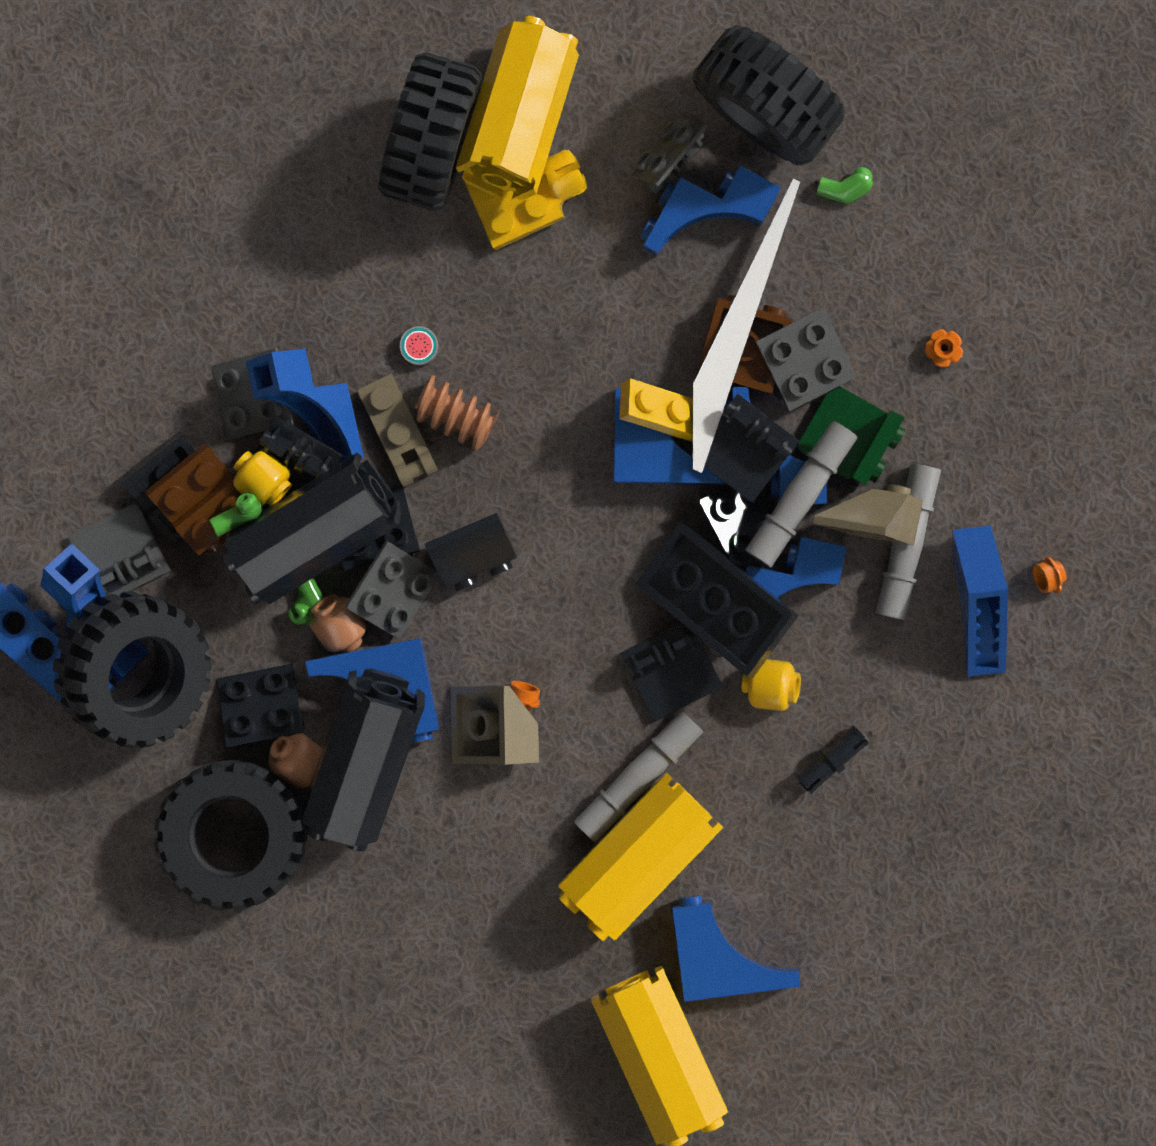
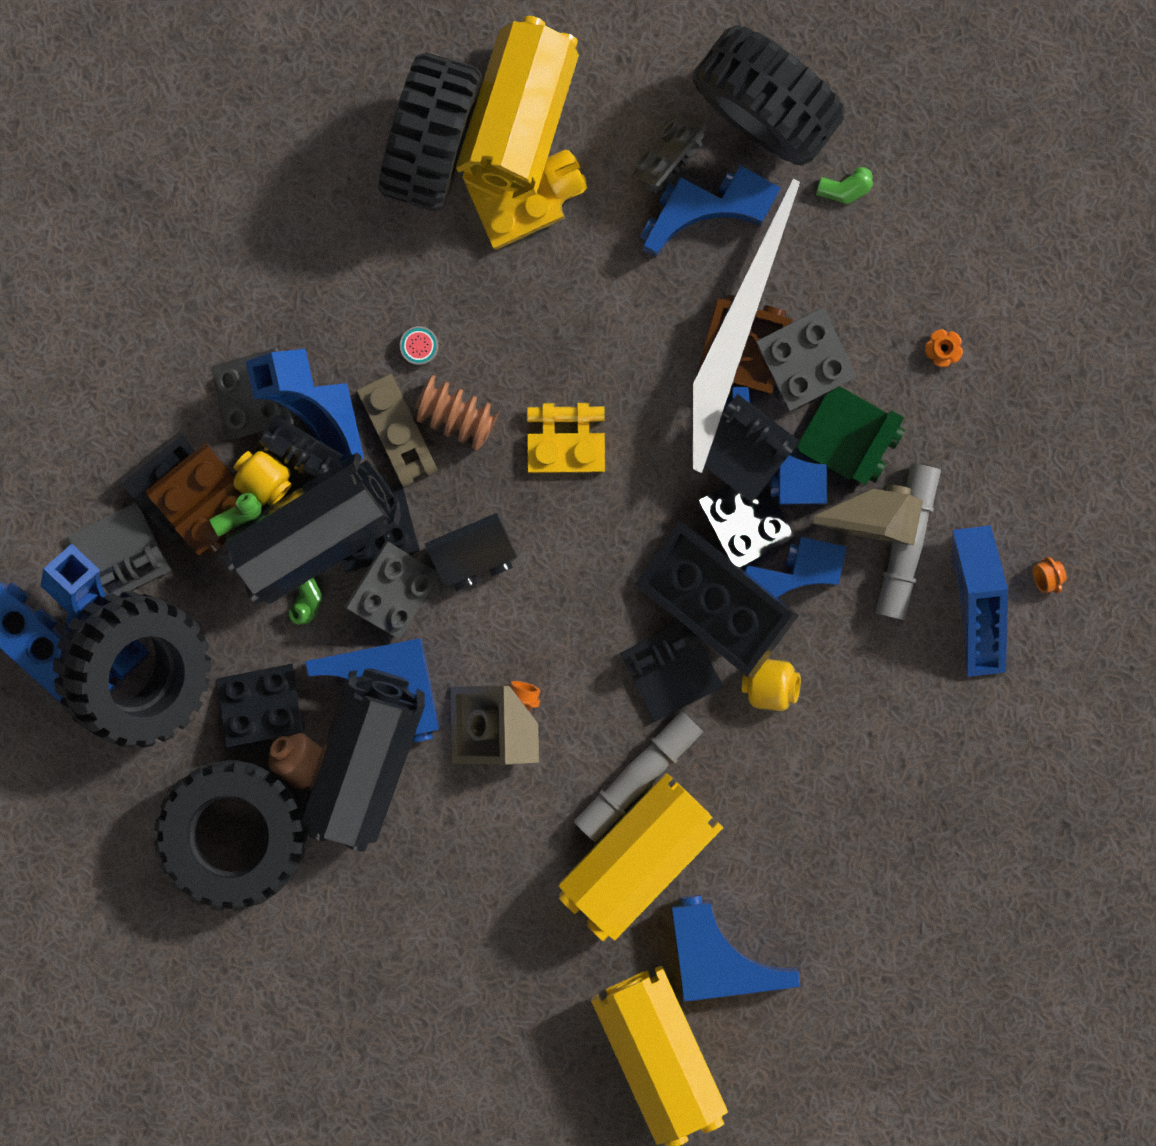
nougat head [309,594,367,653] -> none
blue arch [614,382,728,485] -> none
yellow plate [619,378,724,442] -> none
light grey piece [745,420,858,568] -> none
black pin [795,725,869,795] -> none
none -> yellow plate [527,403,605,473]

